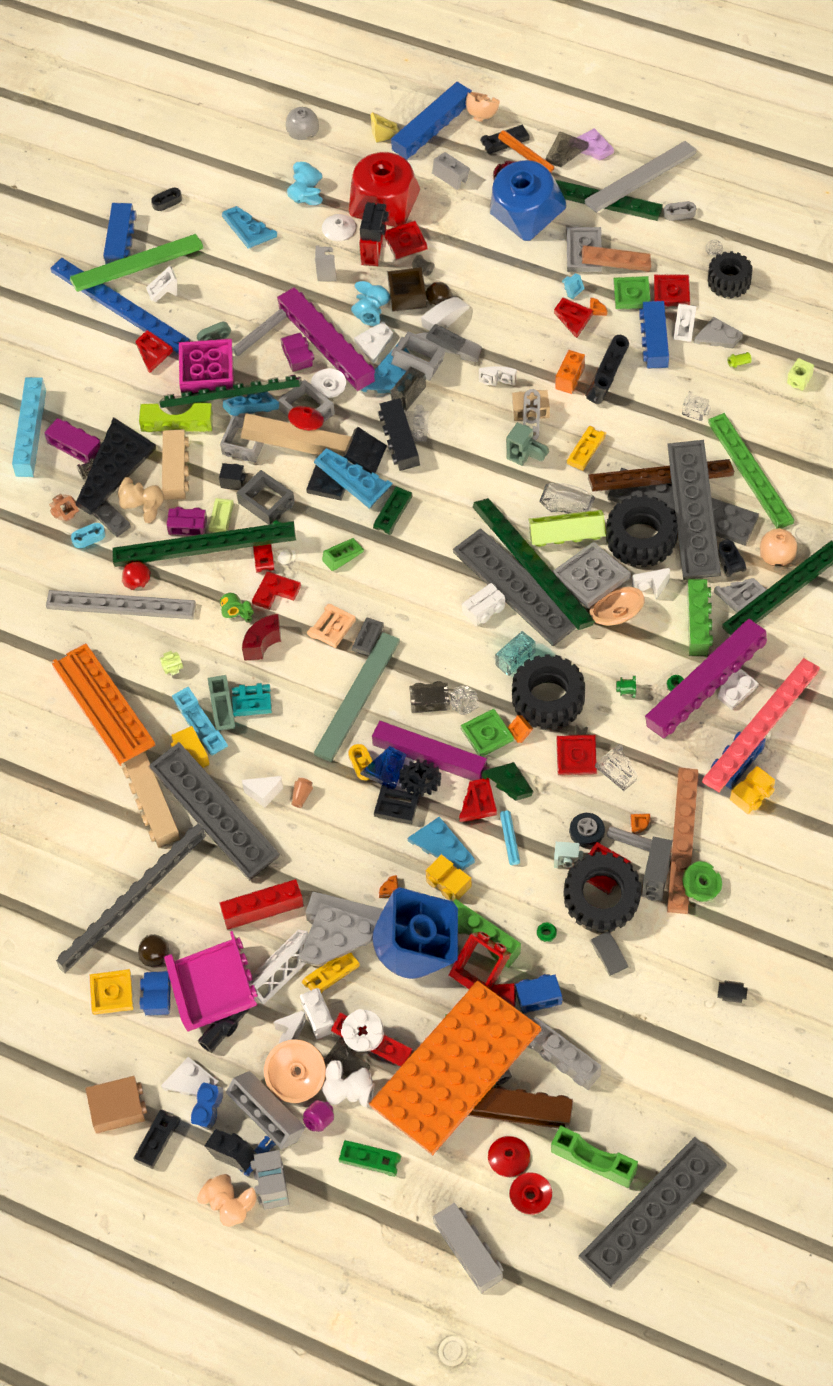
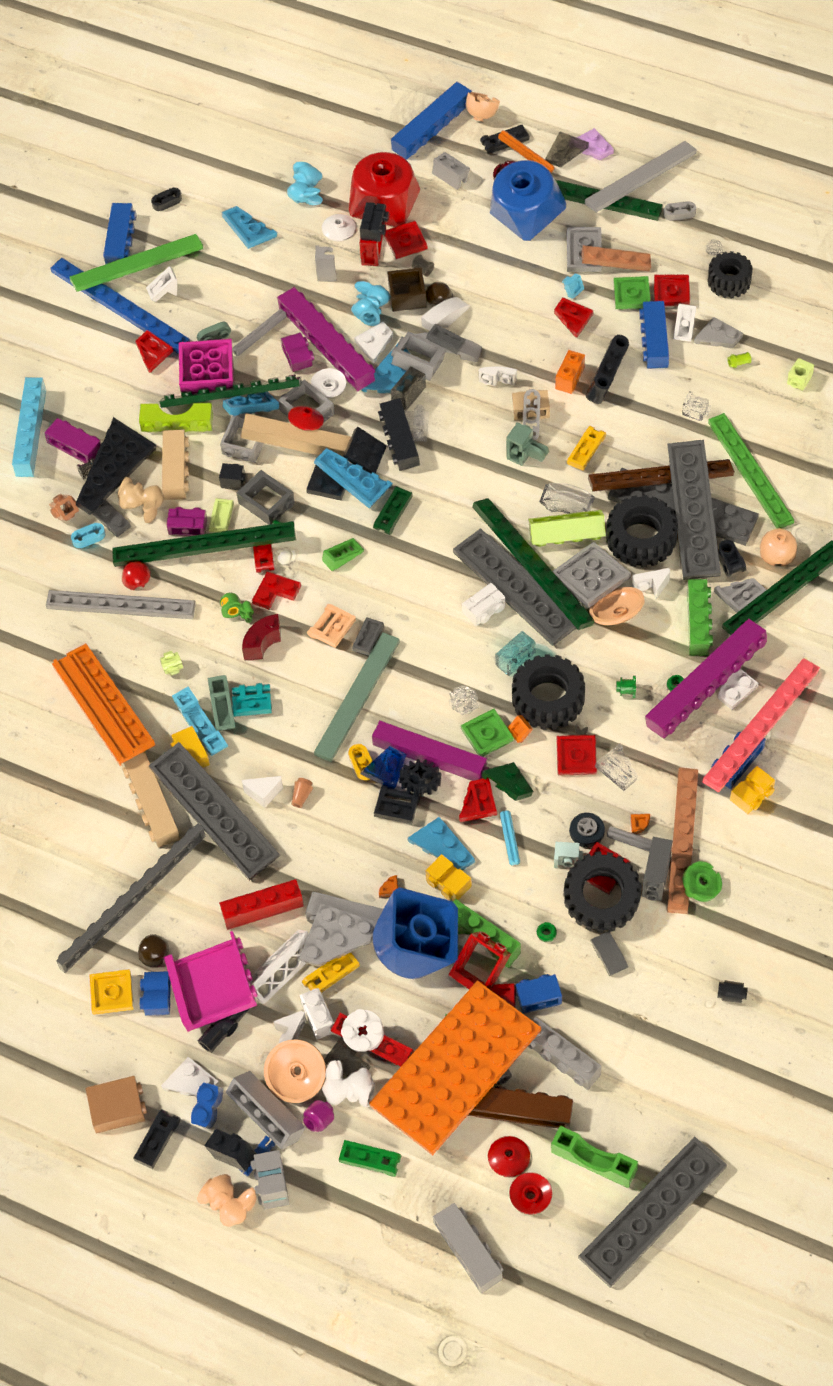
light grey cylinder [286,107,319,140] -> none
light yellow slope [370,112,399,142] -> none
clear smoke brick [409,681,450,713] -> none
orange tile [590,298,607,316] -> none

